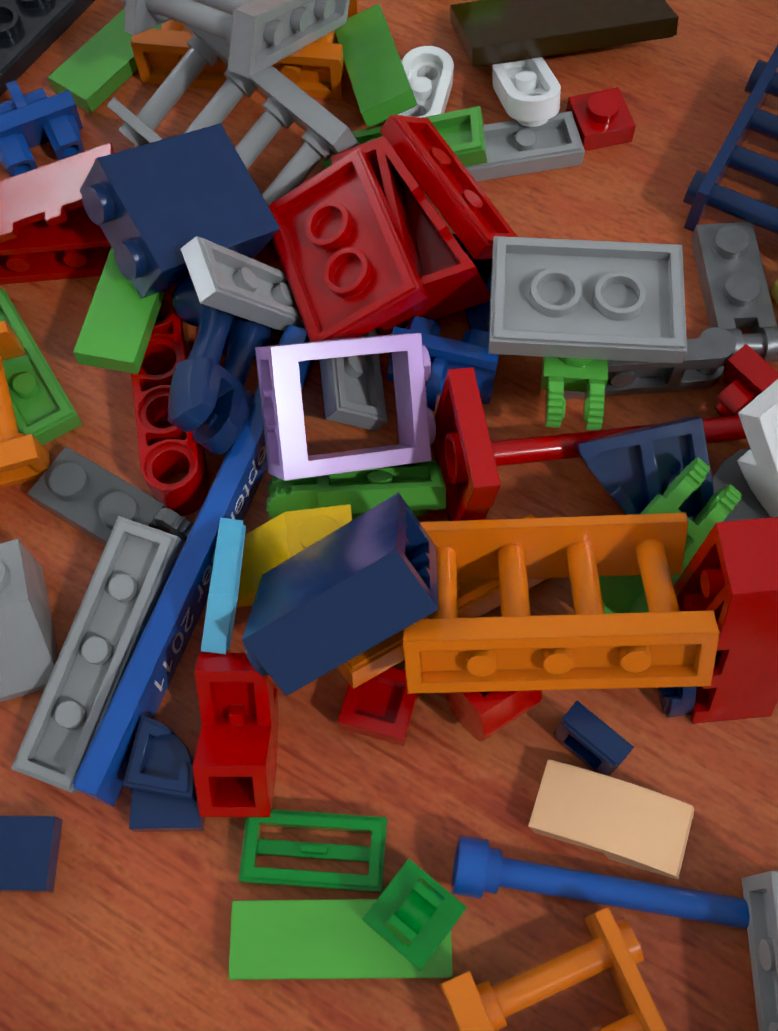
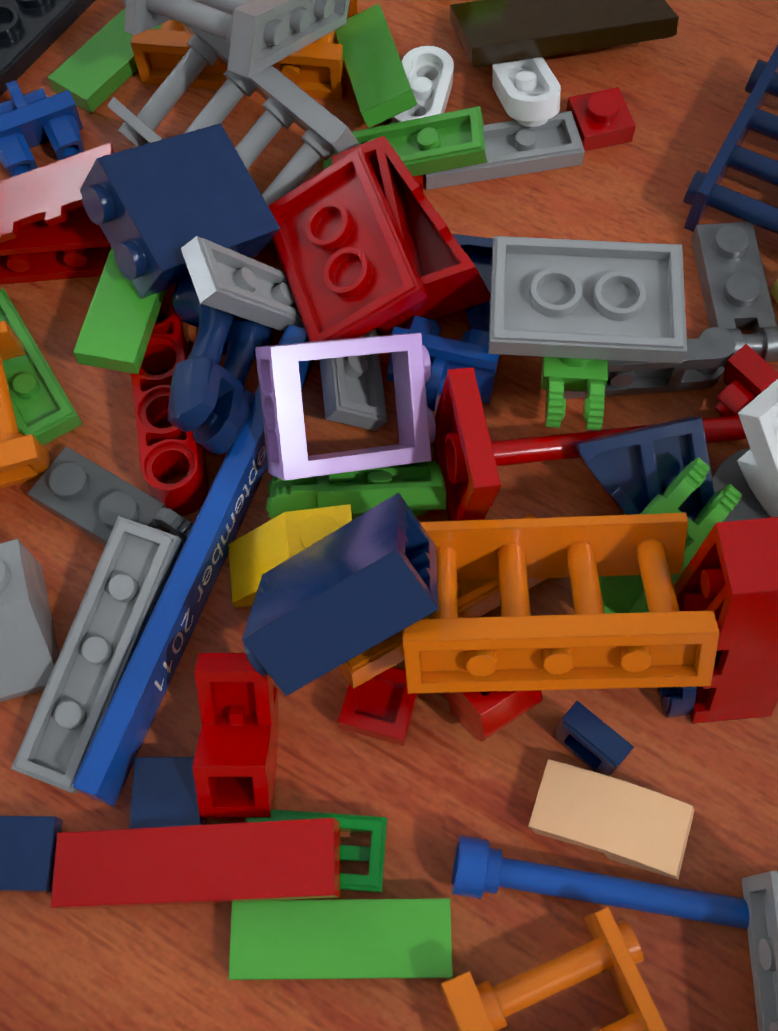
dark blue tile [123,716,197,801] -> none
medium azure tile [201,517,246,654] -> none
green tile [362,859,467,971] -> none
red tile [380,115,518,260] -> none
none -> red tile [50,818,340,909]

